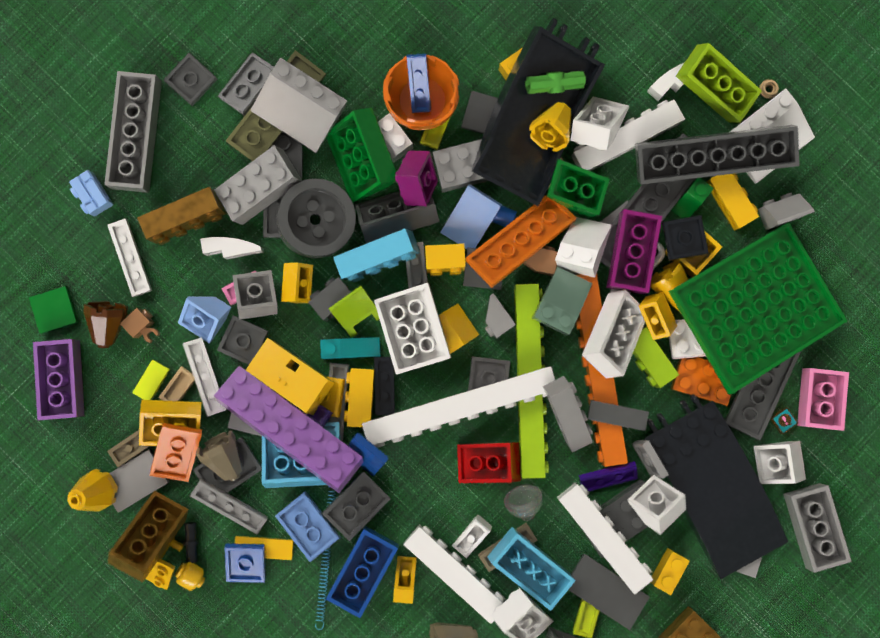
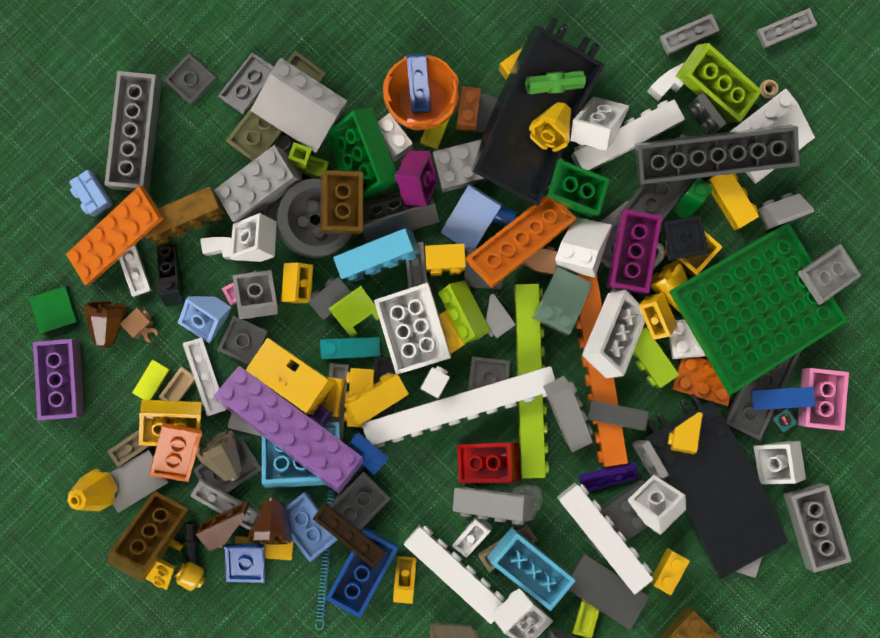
none -> orange plate [66,186,164,285]
none -> black slope [157,244,185,307]
none -> reddish brown slope [196,501,250,551]
none -> white slope [230,213,277,262]
none -> reddish brown cone [248,498,292,545]
none -> lime slope [288,142,329,179]
none -> dark brown tile [312,503,386,568]
none -> pearl gold brick [320,170,363,234]
none -> yellow brick [344,373,409,425]
none -> white brick [421,366,450,398]
none -> lime brick [438,280,490,344]
none -> light grey brick [453,487,533,525]
none -> dark orange brick [456,86,481,132]
none -> light grey plate [659,14,720,55]
none -> yellow slope [668,412,703,454]
none -> flat silver plate [688,93,726,135]
none -> blue tile [752,387,815,410]
none -> light grey plate [756,8,817,49]
none -> light grey tile [797,244,861,305]

